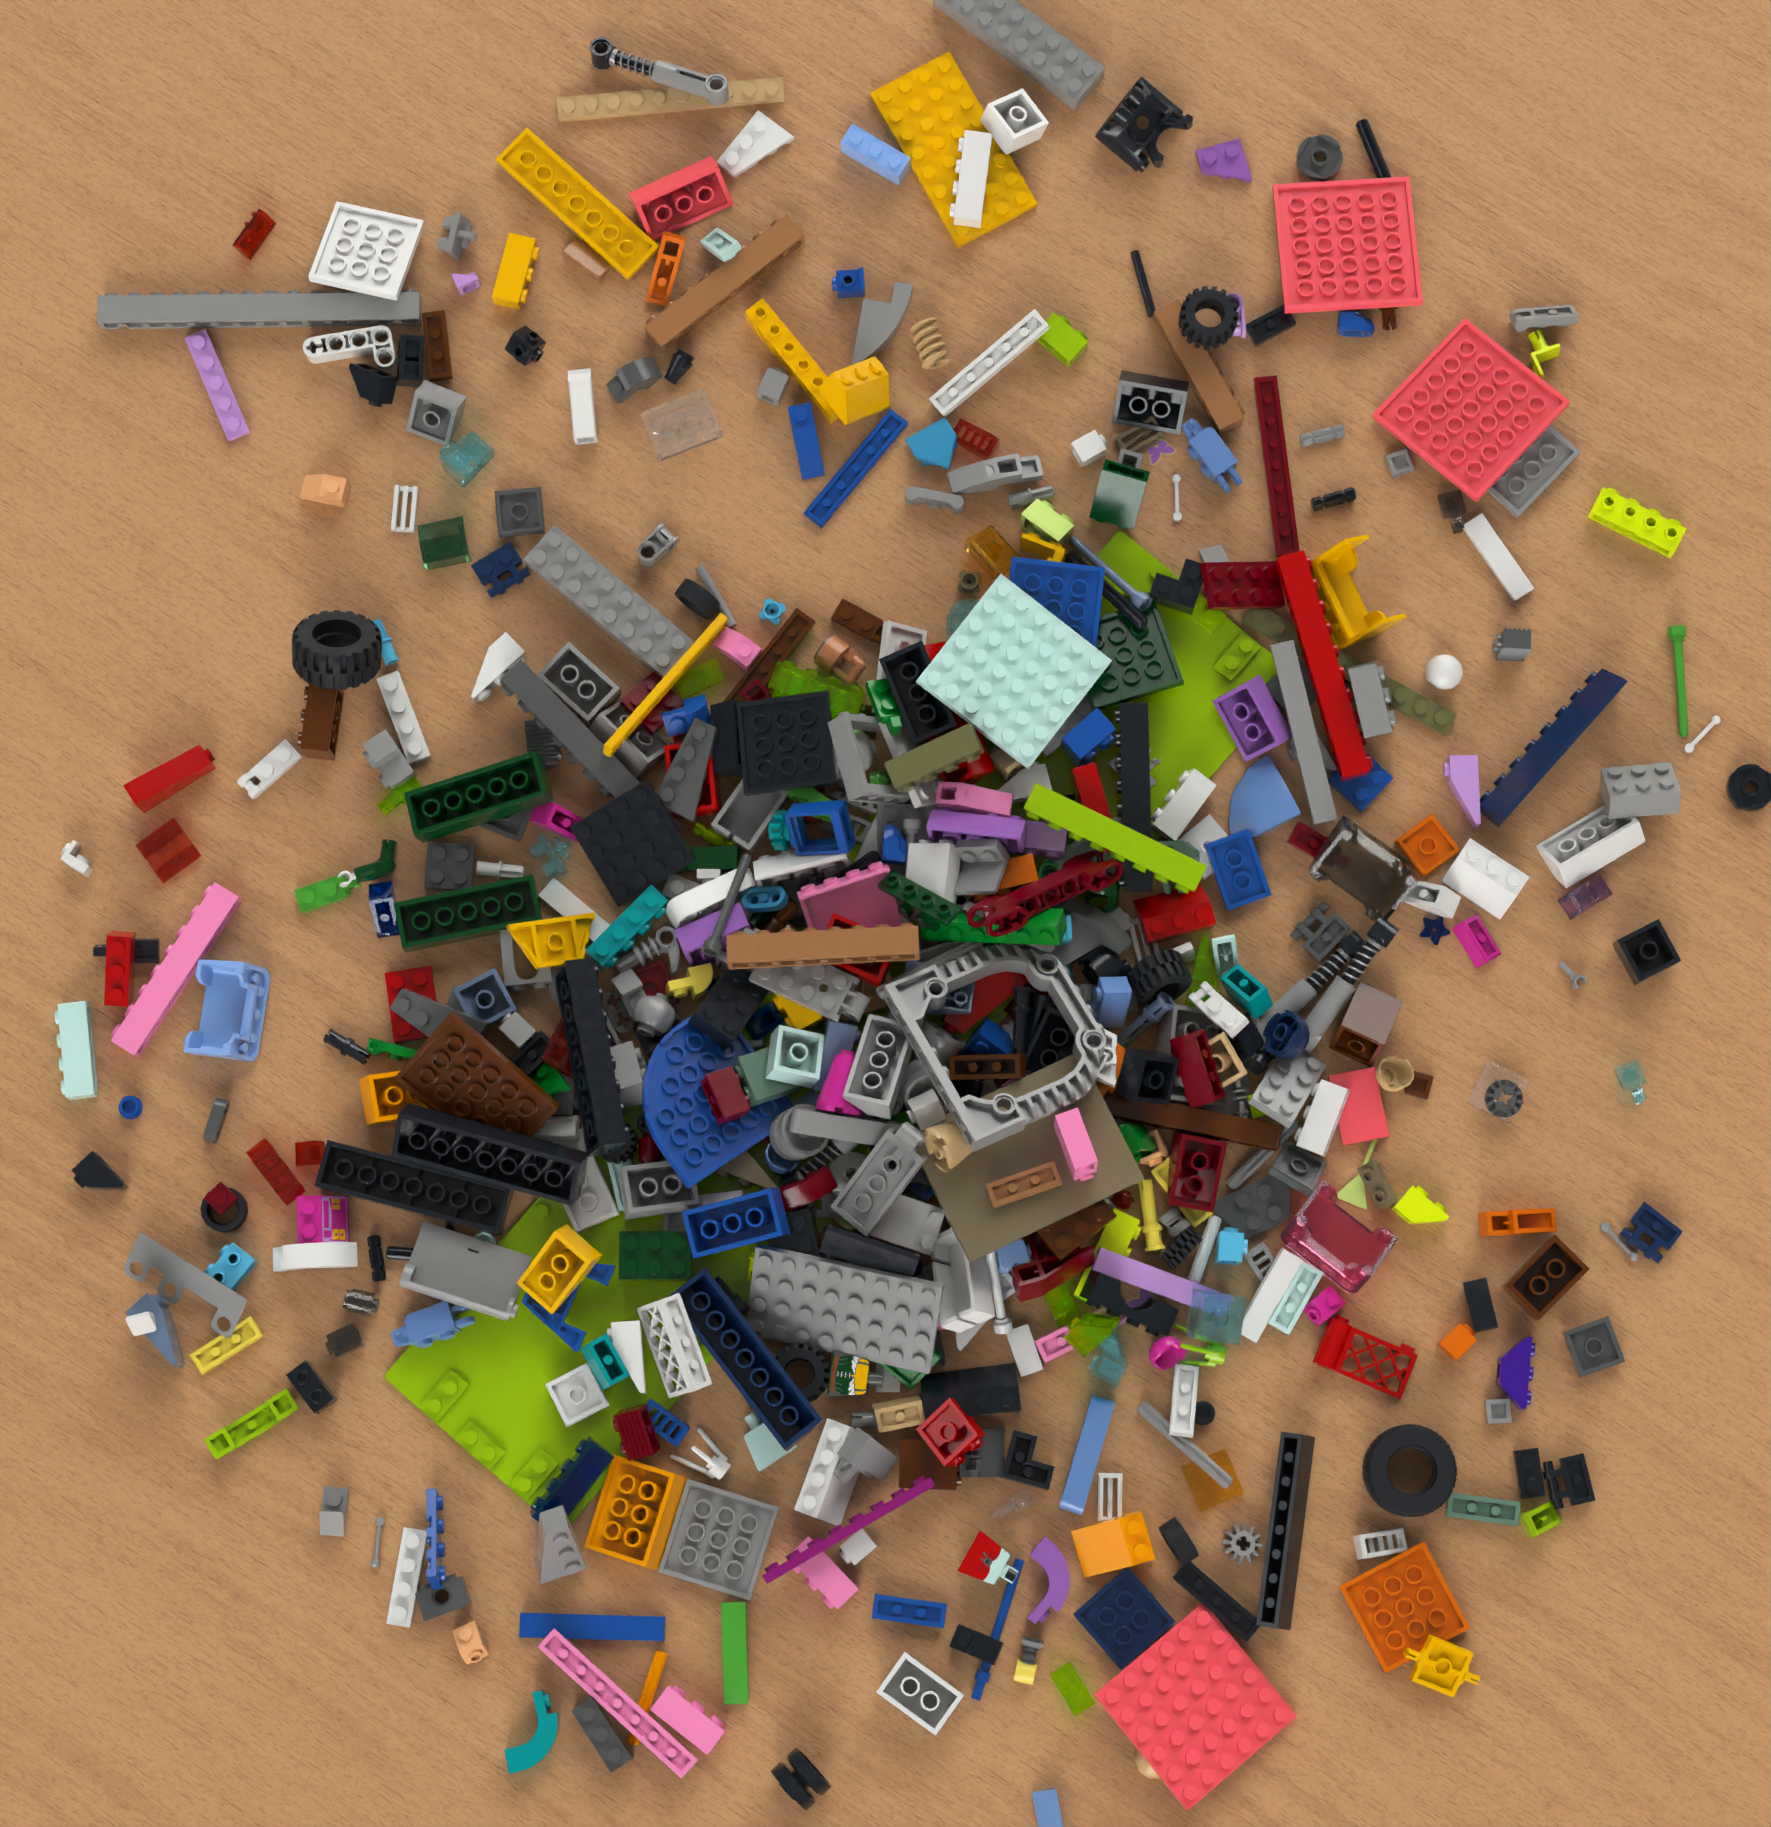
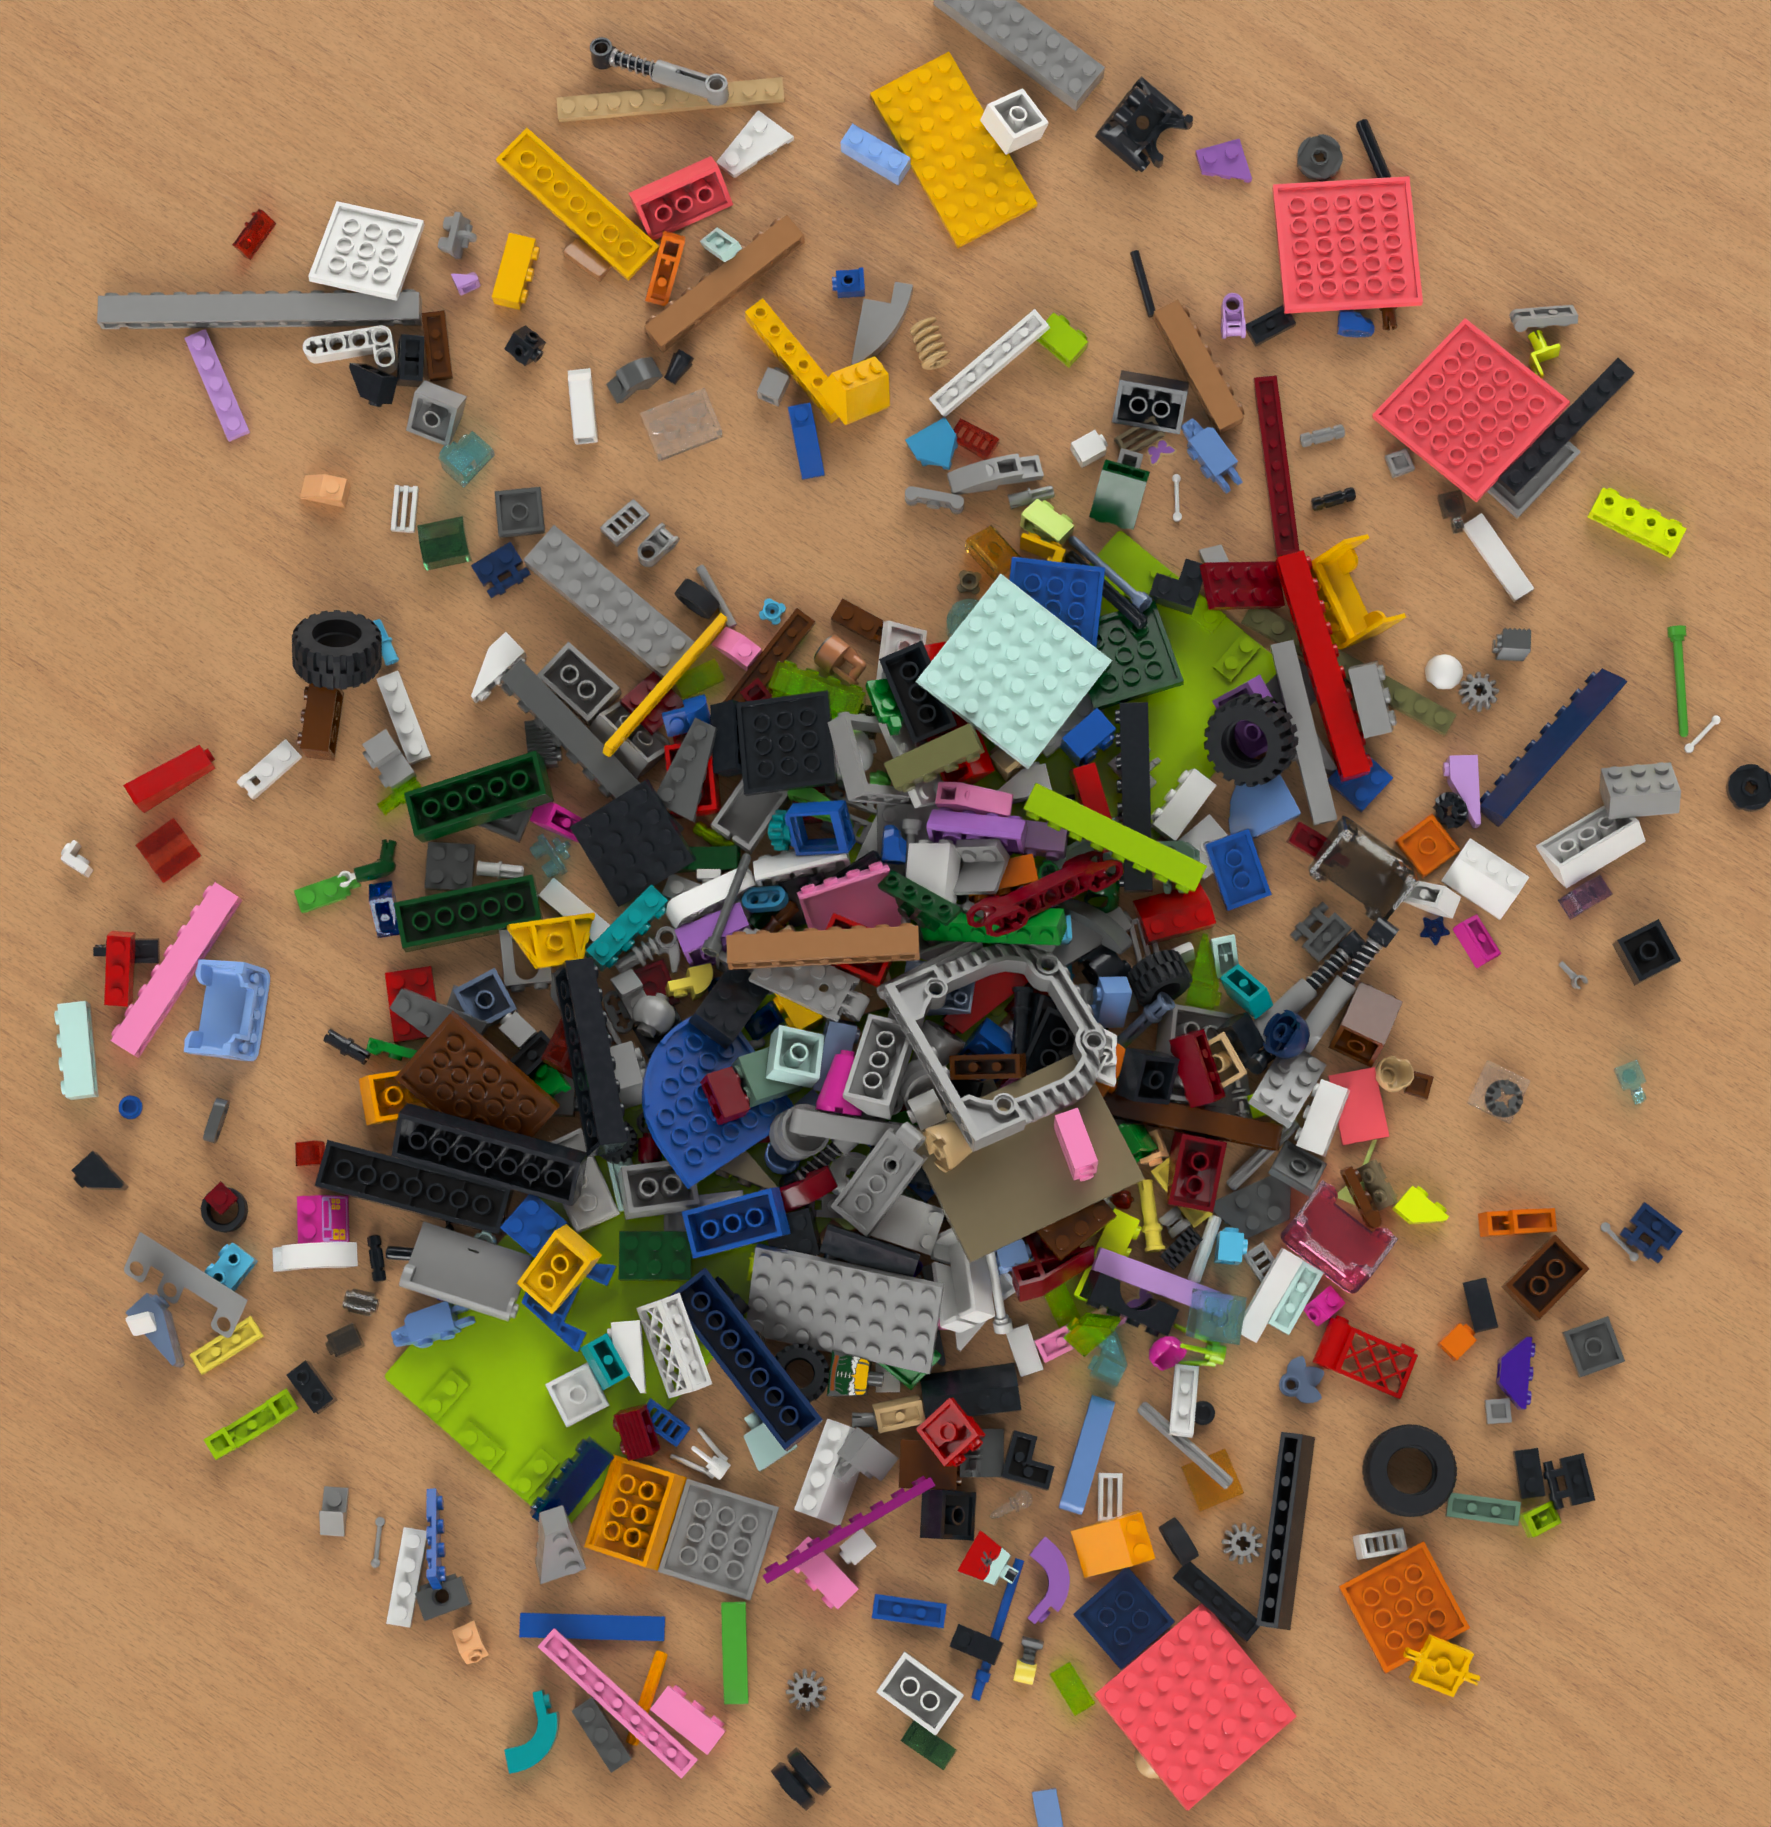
clear red beam [246,1138,306,1206] -> none
white tile [533,1115,581,1141] -> none
blue tile [803,409,908,529] -> none
white brick [950,130,992,228] -> none
medium nougat plate [985,1161,1062,1209] -> none
black tyre [1178,286,1239,350] -> none
white plate [1188,981,1249,1038] -> none
none -> blue brick [500,1194,571,1258]
none -> light grey slope [600,499,650,547]
none -> light grey gear [786,1669,827,1711]
none -> clear green slope [900,1720,957,1770]
none -> black slope [920,1489,976,1541]
none -> black tyre [1204,693,1299,787]
none -> sand blue plate [1279,1356,1324,1403]
none -> reddish brown hinge [1340,1166,1382,1229]
none -> black gear [1433,792,1468,829]
none -> light grey gear [1458,672,1499,712]
none -> black plate [1497,358,1635,496]

